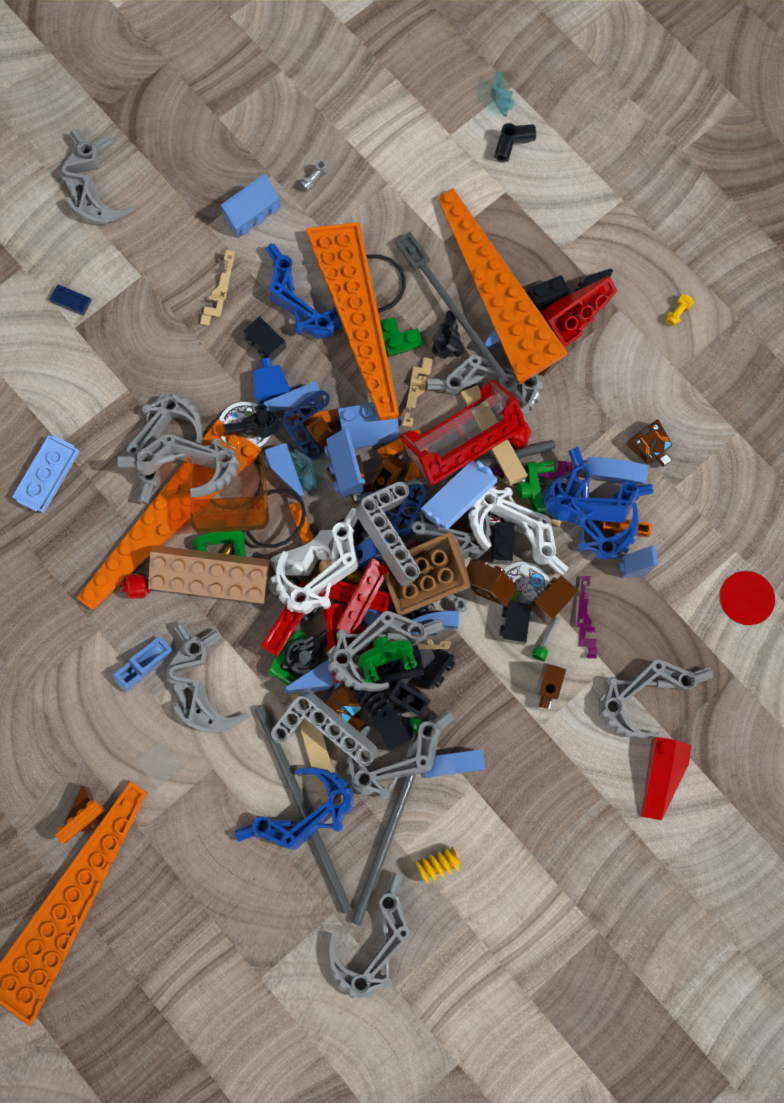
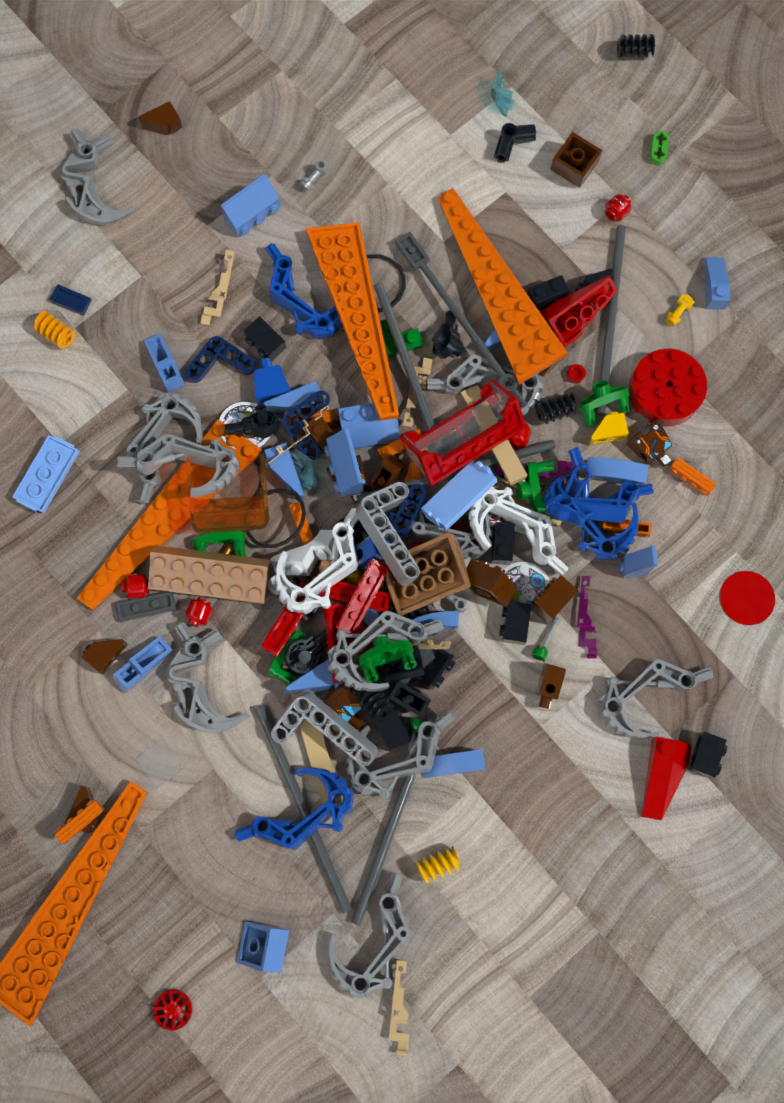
none -> light orange piece [34,310,76,349]
none -> reddish brown slope [81,639,128,674]
none -> dark grey tile [115,592,177,623]
none -> reddish brown slope [138,101,183,135]
none -> medium blue slope [144,333,185,393]
none -> red wheel [153,989,193,1031]
none -> red head [184,597,213,628]
none -> dark blue beam [186,336,255,383]
none -> medium blue slope [237,921,289,973]
none -> tan piece [266,406,329,464]
none -> dark grey piece [374,282,446,457]
none -> tan piece [389,960,410,1056]
none -> black piece [535,392,576,425]
none -> reddish brown brick [550,132,603,188]
none -> red tile [567,364,586,384]
none -> green connector [579,380,631,427]
none -> yellow slope [588,412,629,446]
none -> dark grey piece [596,225,626,416]
none -> red head [604,194,632,222]
none -> black piece [617,34,655,58]
none -> red piece [628,348,707,427]
none -> bright green beam [650,131,669,166]
none -> orange piece [669,457,717,496]
none -> black brick [688,732,728,778]
none -> medium blue slope [705,257,730,310]

